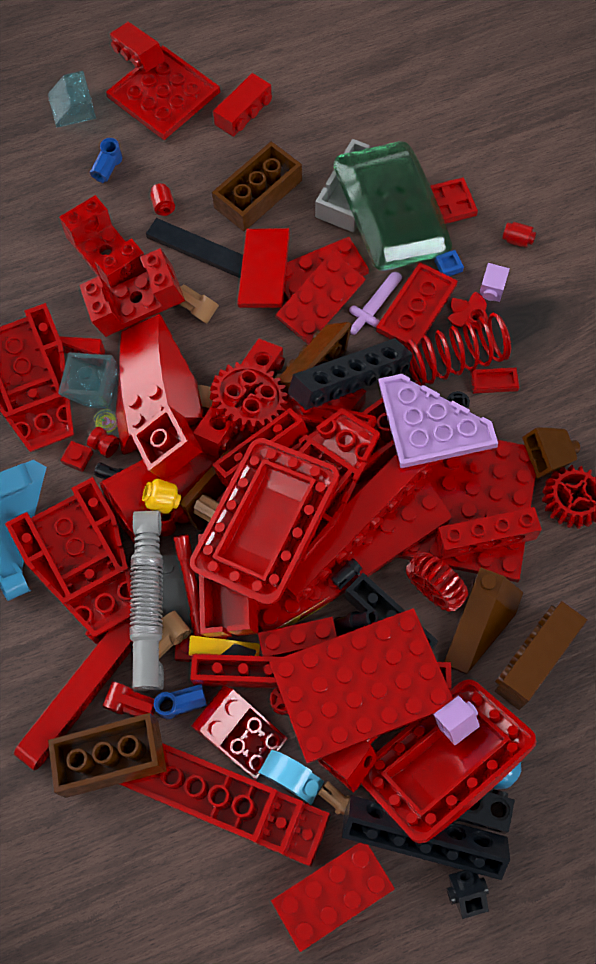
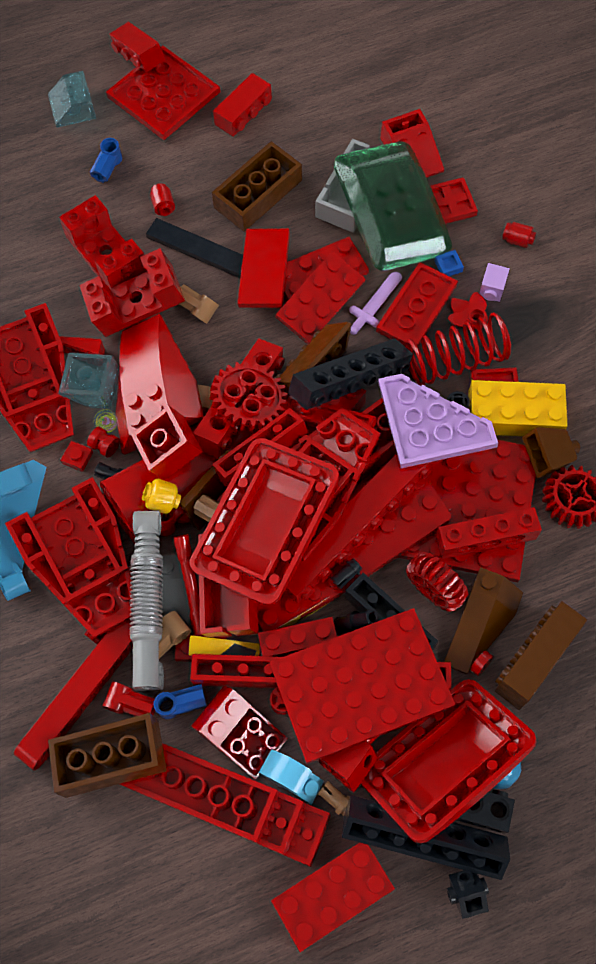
lavender brick [434,695,480,745] -> none
none -> red slope [380,109,444,185]
none -> yellow brick [468,380,567,436]
none -> red tile [471,651,494,676]

